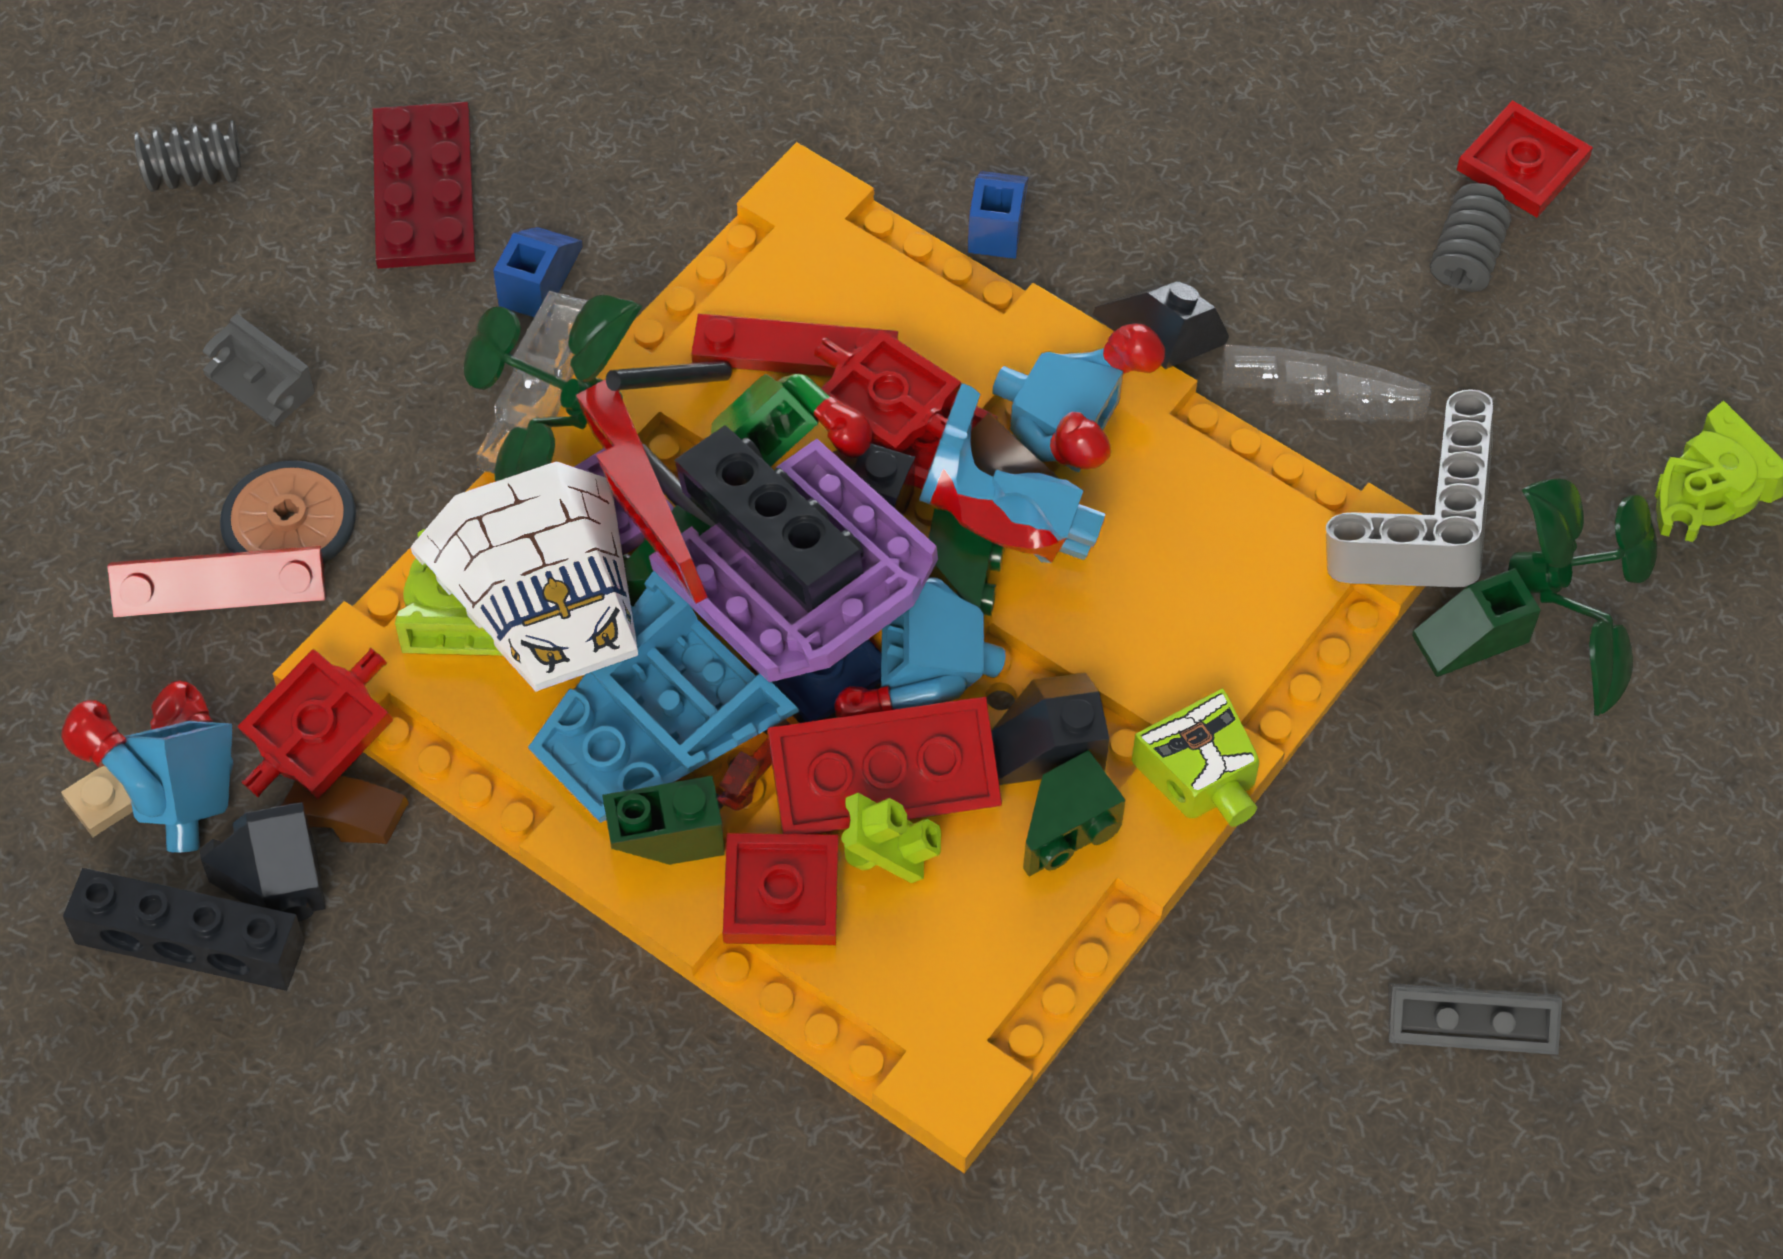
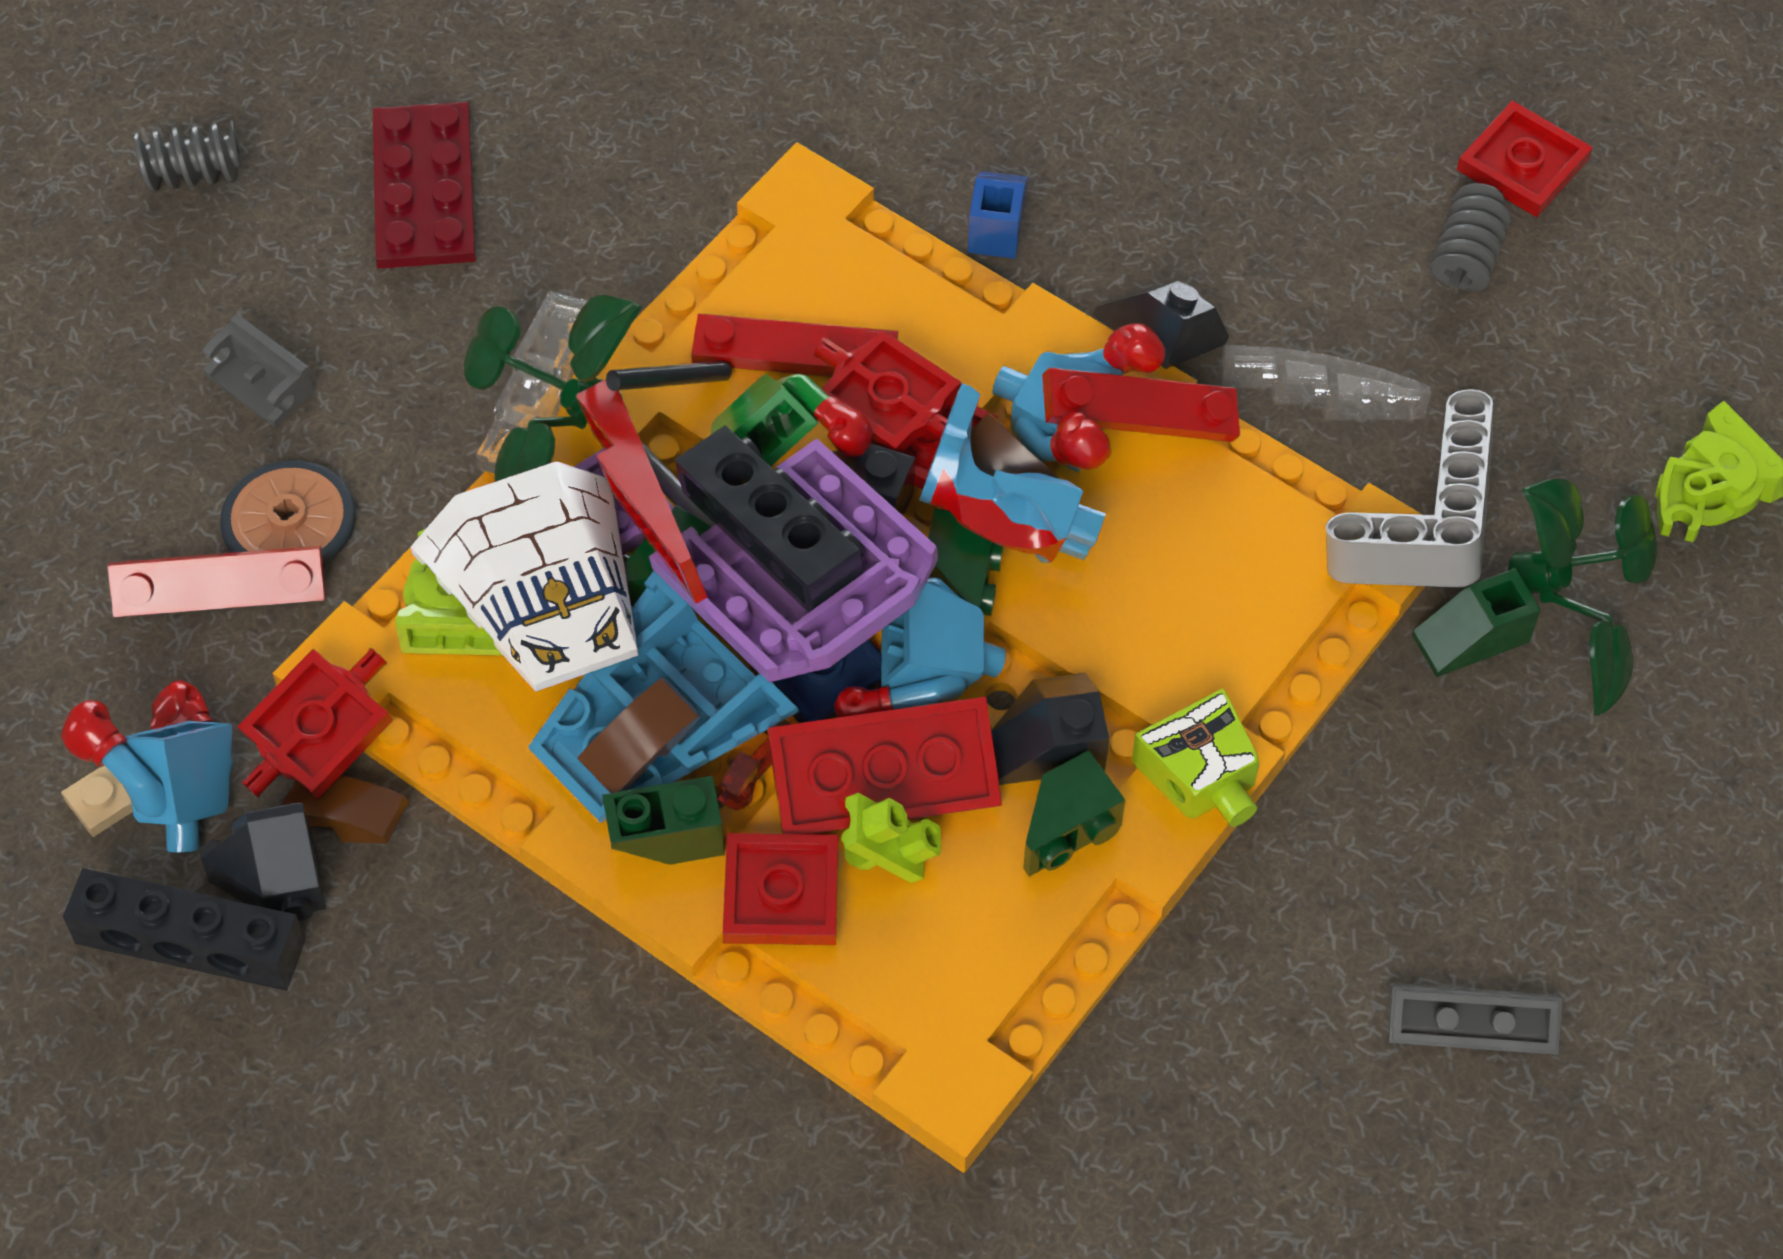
blue slope [493,227,583,320] -> none
none -> reddish brown slope [577,678,702,793]
none -> red plate [1042,367,1241,442]

